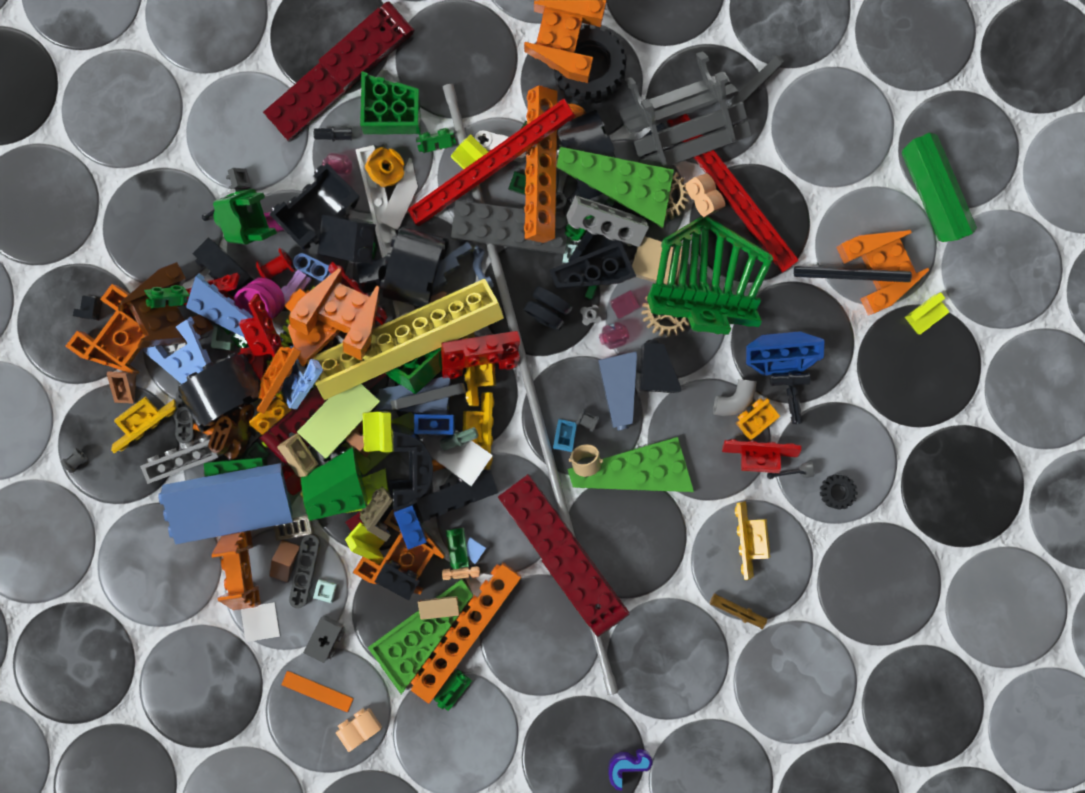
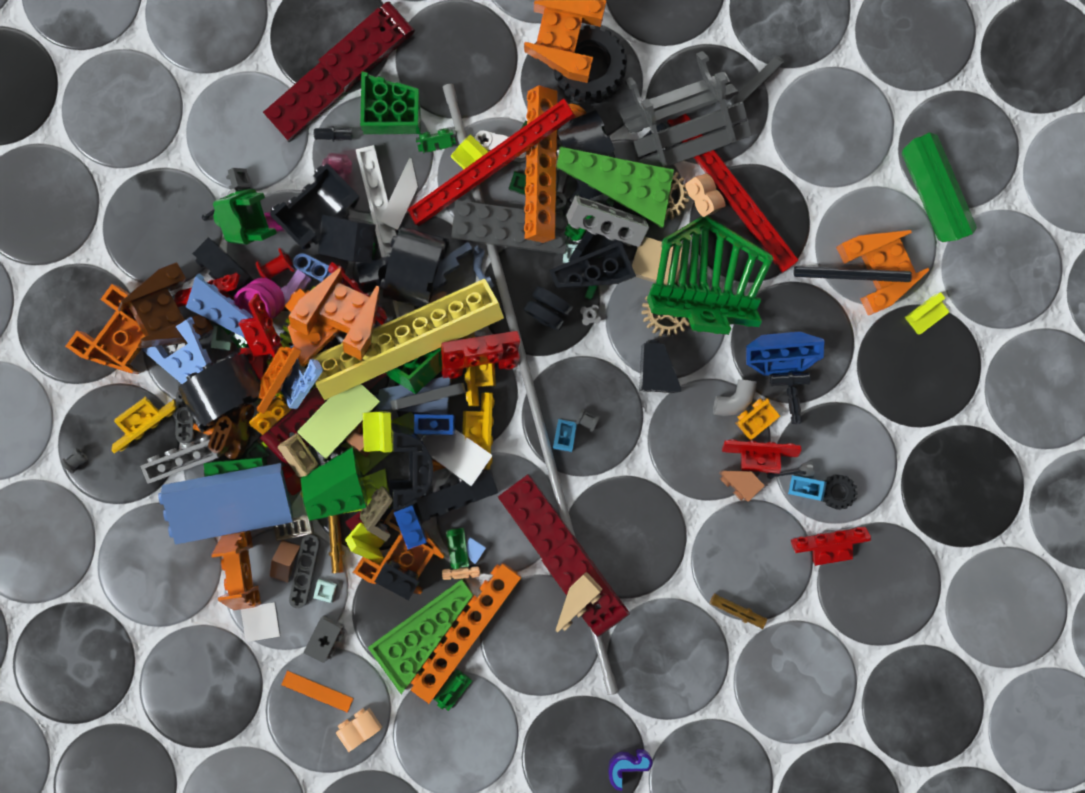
black panel [73,295,102,321] -> none
nougat slope [107,372,136,404] -> none
green hinge [144,285,190,308] -> none
light orange plate [365,147,404,187] -> none
tan slope [418,596,459,620] -> none
sand green axle [440,427,479,451] -> none
bright green wing [568,437,694,492] -> none
tan piece [569,444,603,477] -> none
sand blue slope [598,352,637,431] -> none
clear pink head [599,322,629,349] -> none
clear pink panel [610,290,640,319] -> none
yellow bracket [735,501,771,580] -> none
none -> pearl gold pin [328,514,344,573]
none -> tan slope [556,572,602,632]
none -> nougat slope [719,470,765,502]
none -> dark azure slope [788,475,827,501]
none -> red bracket [791,527,871,566]

